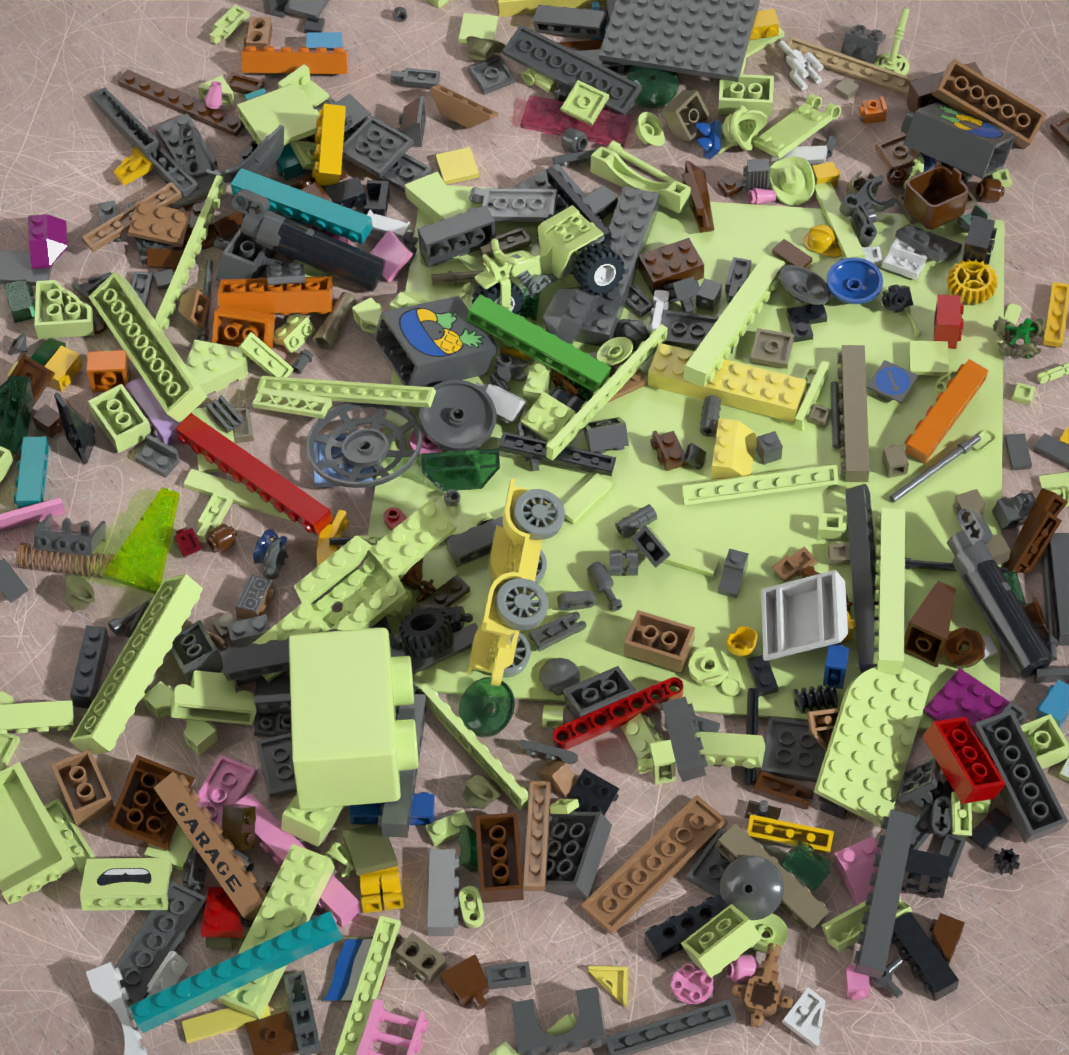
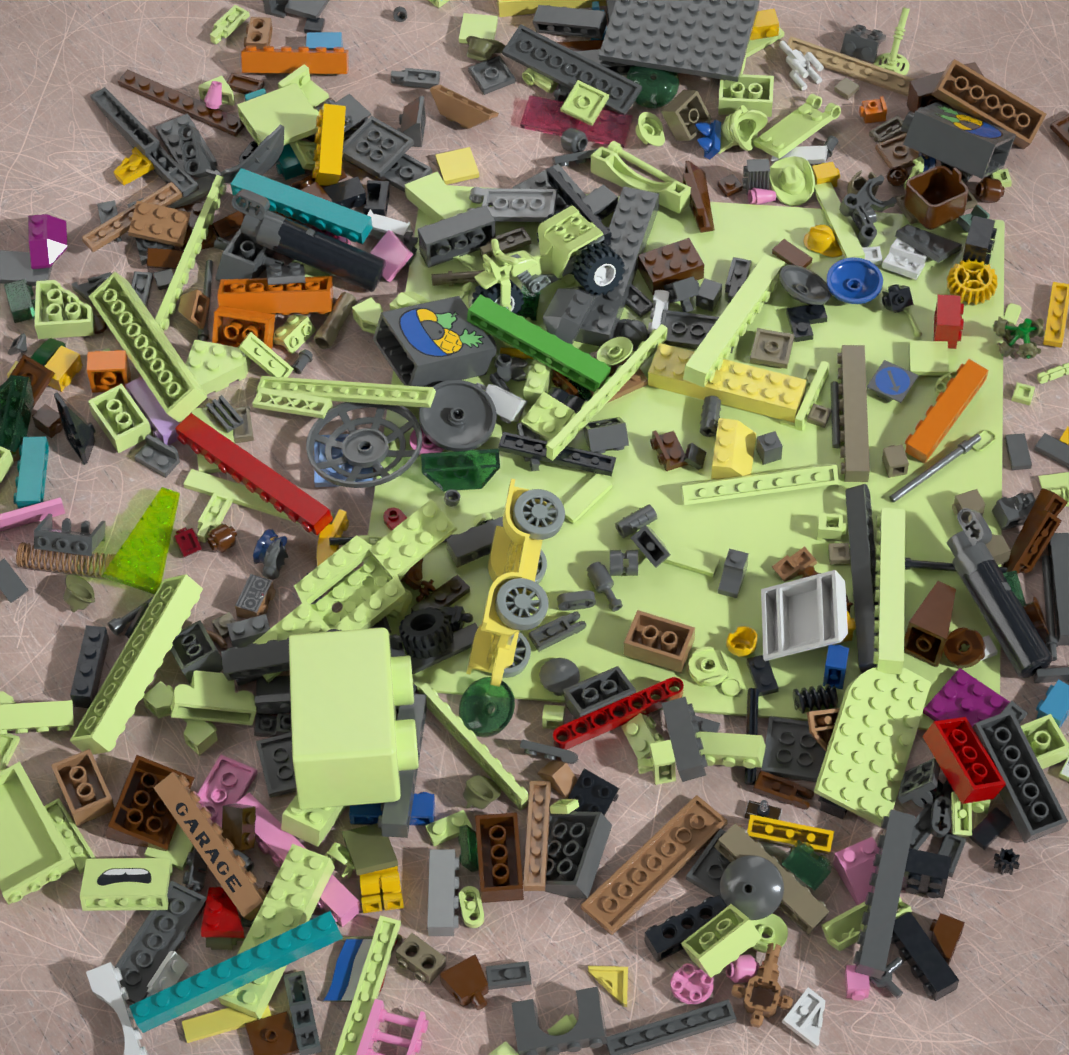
none -> dark tan tile [869,115,904,144]

